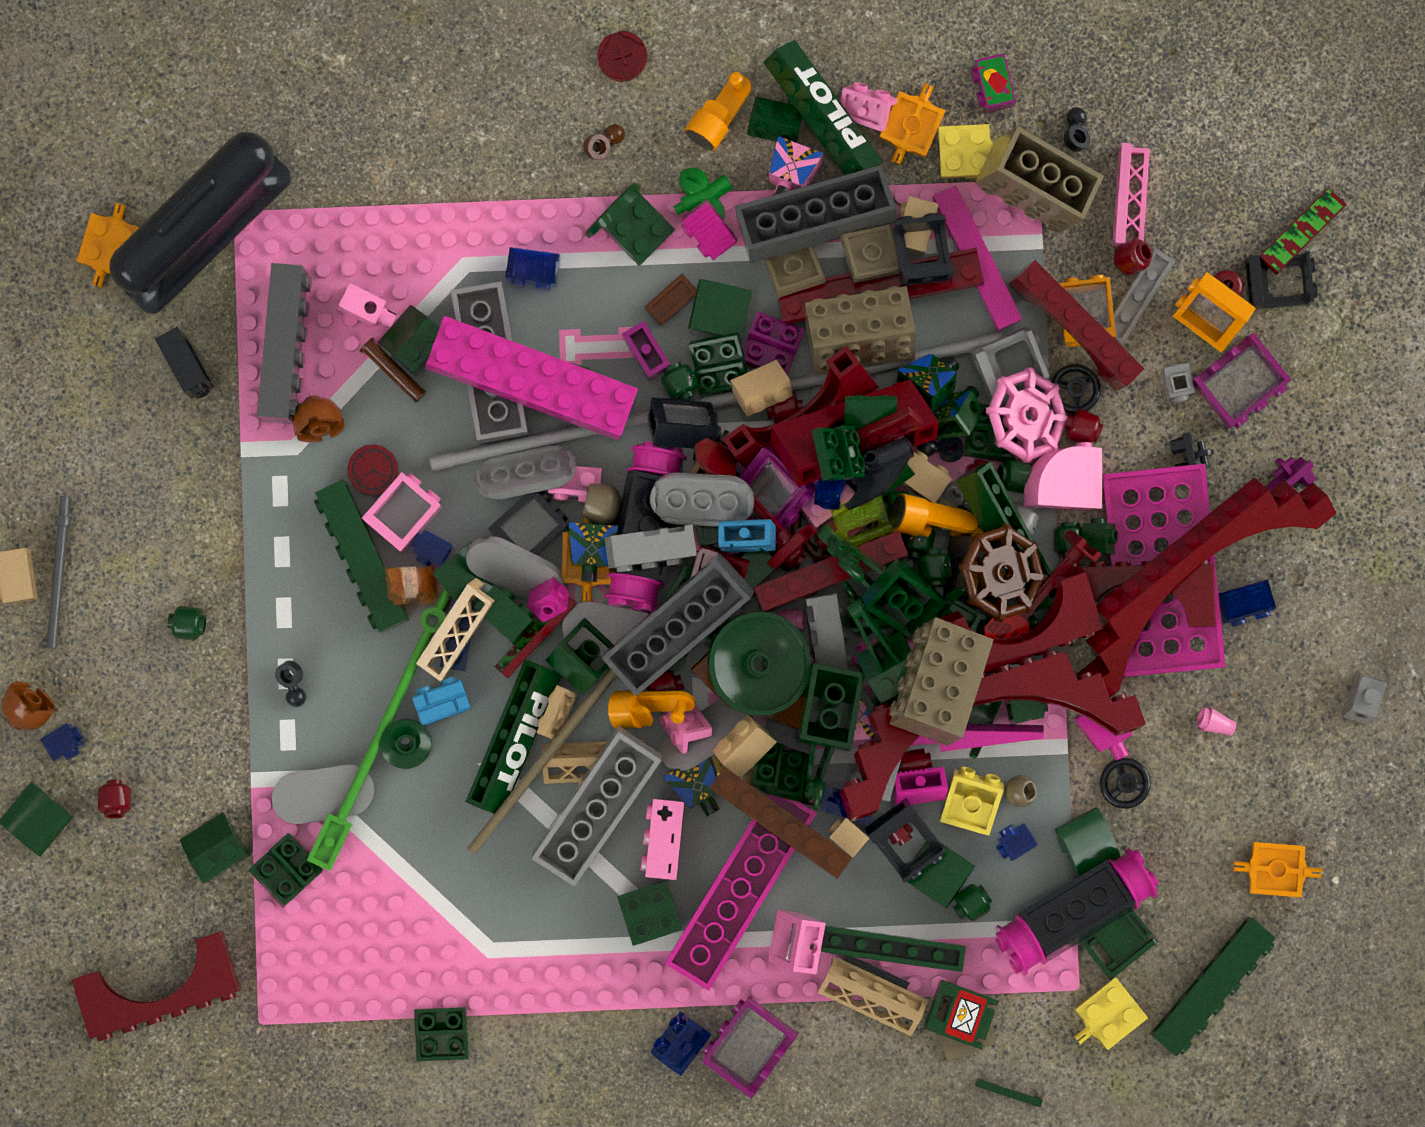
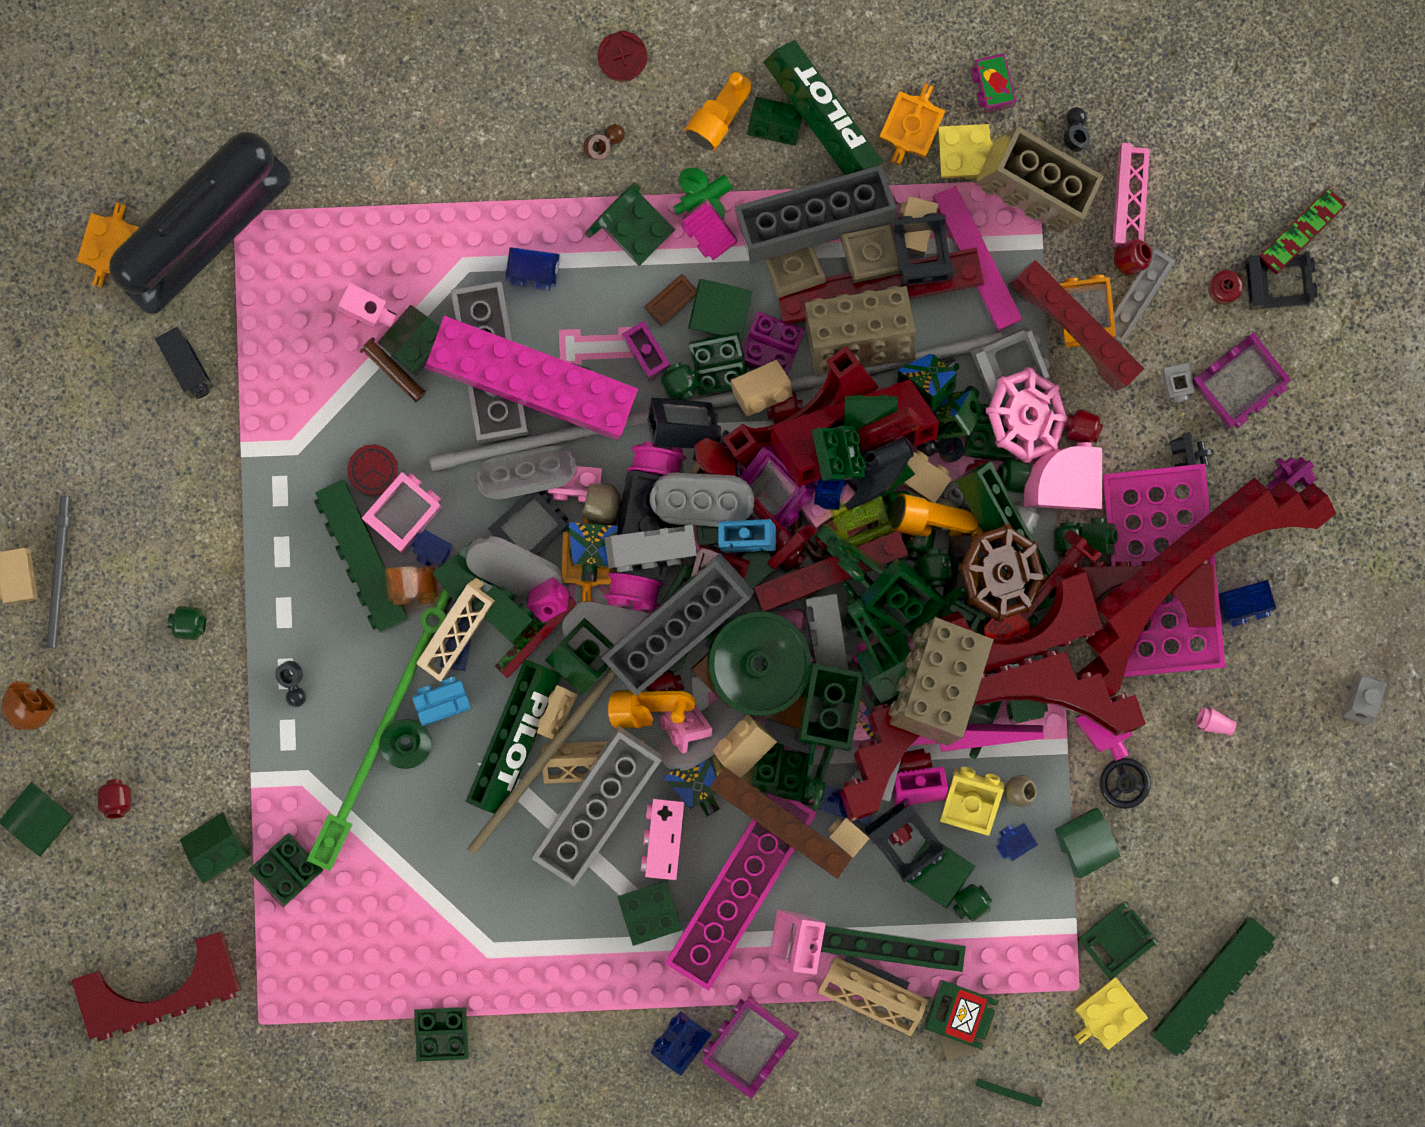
clear blue brick [40,723,84,762] -> none
dark grey brick [257,263,312,424] -> none
light grey tile [272,765,375,824] -> none
dark orange cylinder [292,395,345,443] -> none
torso [769,137,823,195] -> none
bright pink bracket [840,82,897,131] -> none
black brick [995,848,1159,976] -> none
black piece [1051,364,1101,414] -> none
light orange window [1173,272,1256,353] -> none
light orange plate [1233,842,1322,898] -> none

